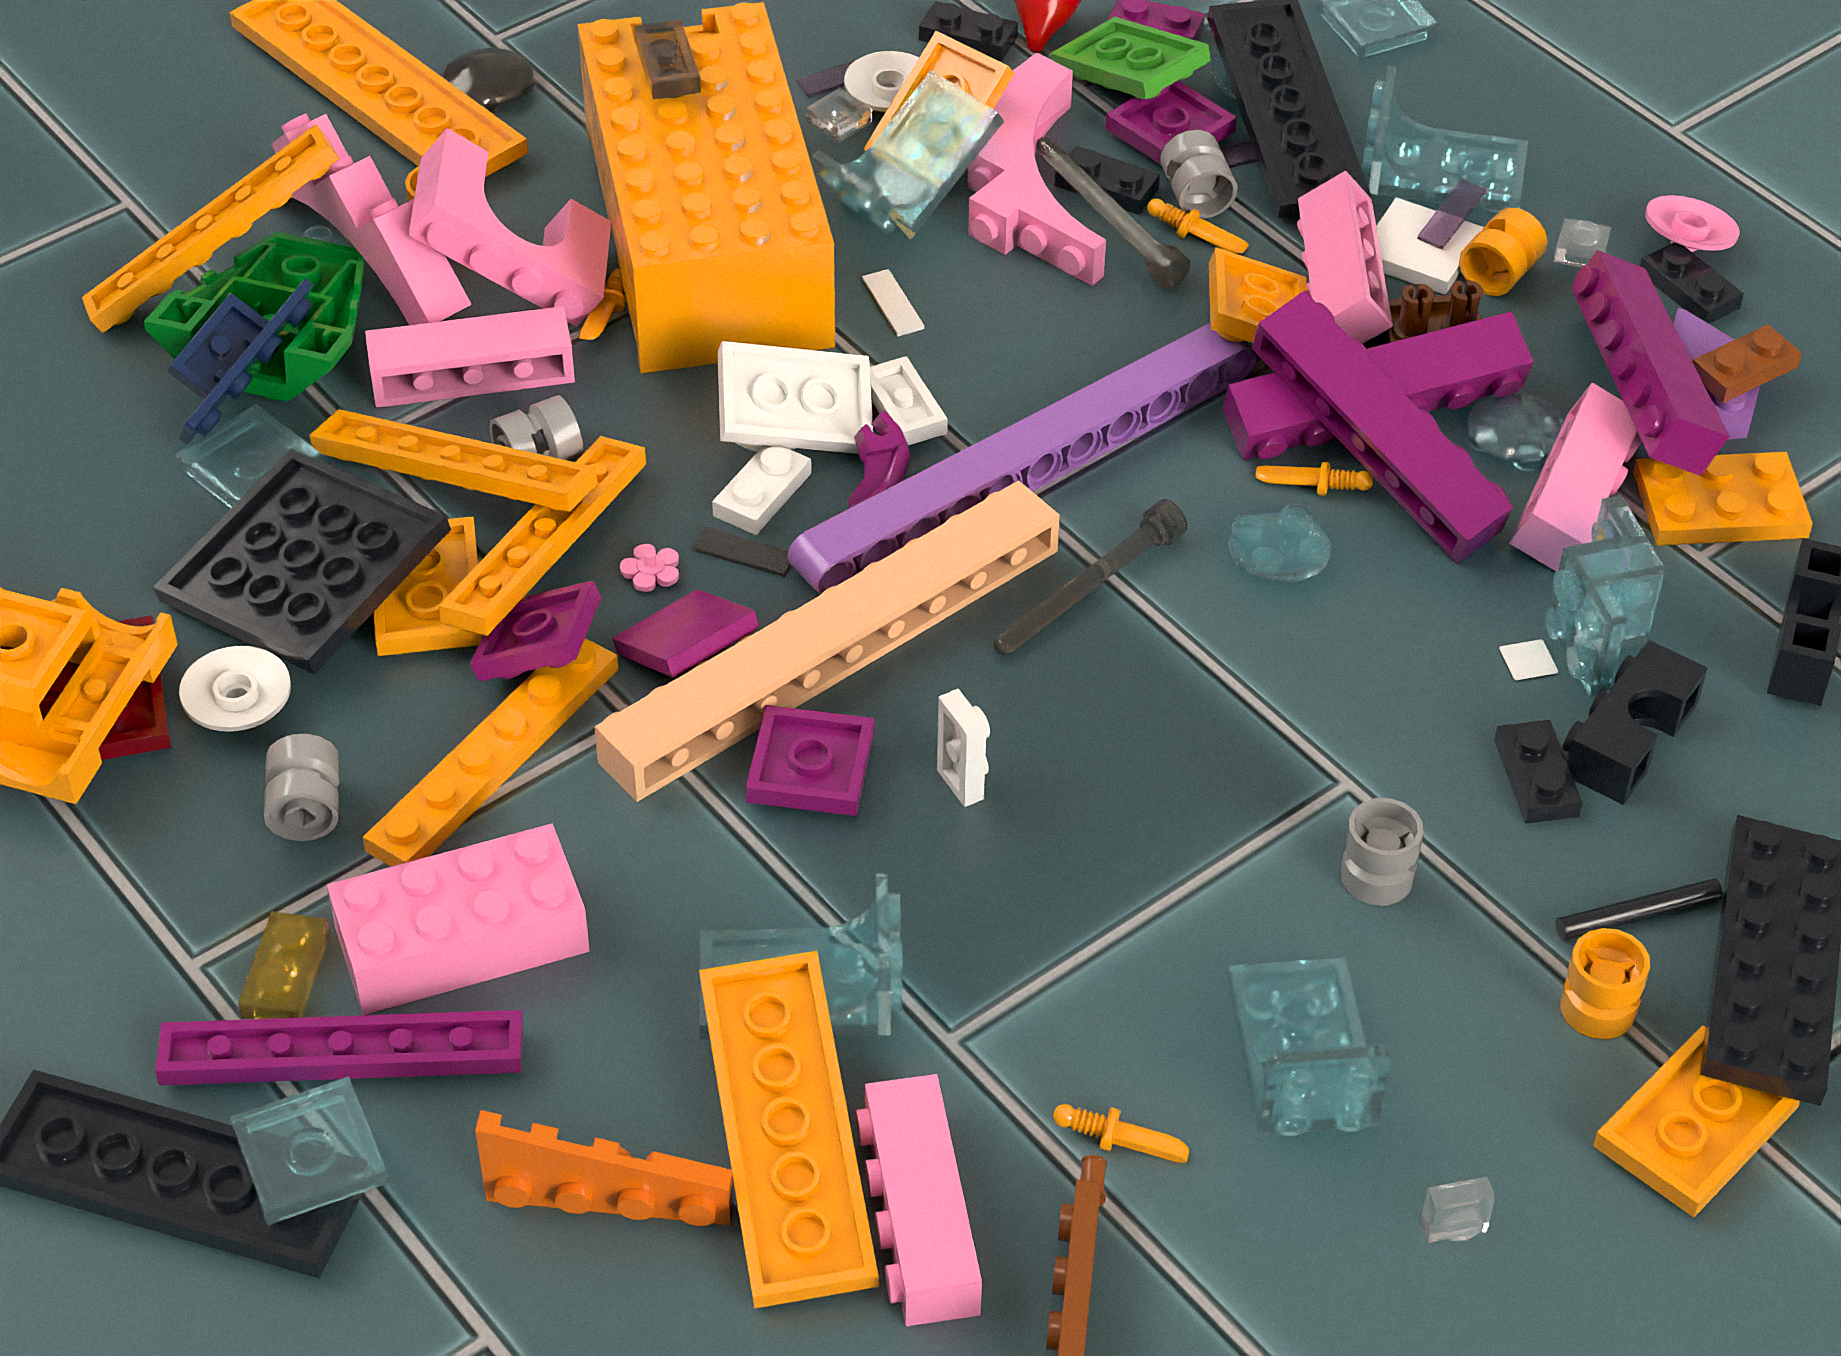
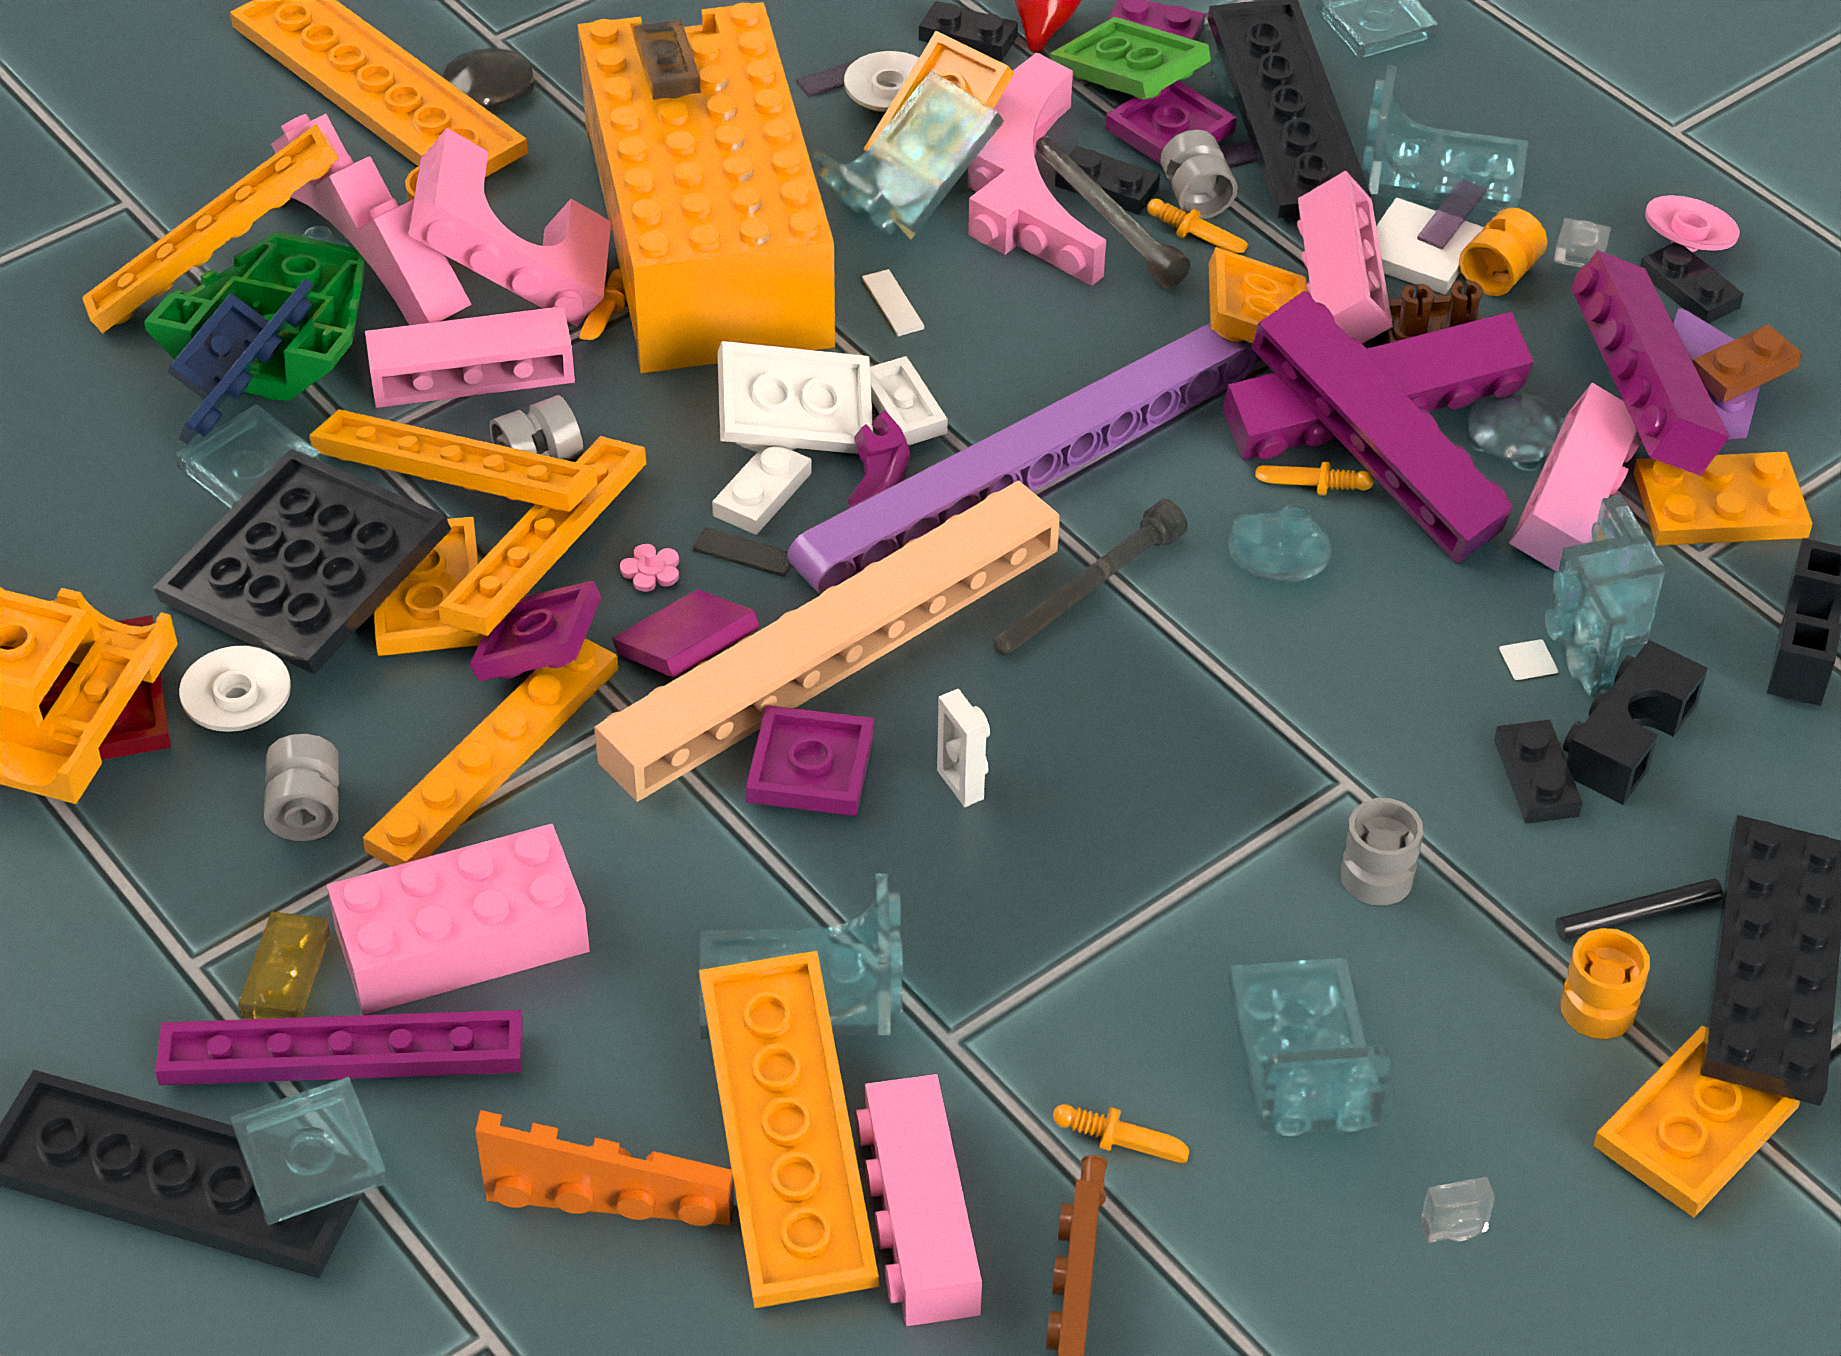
clear plate [806,88,872,143] -> none

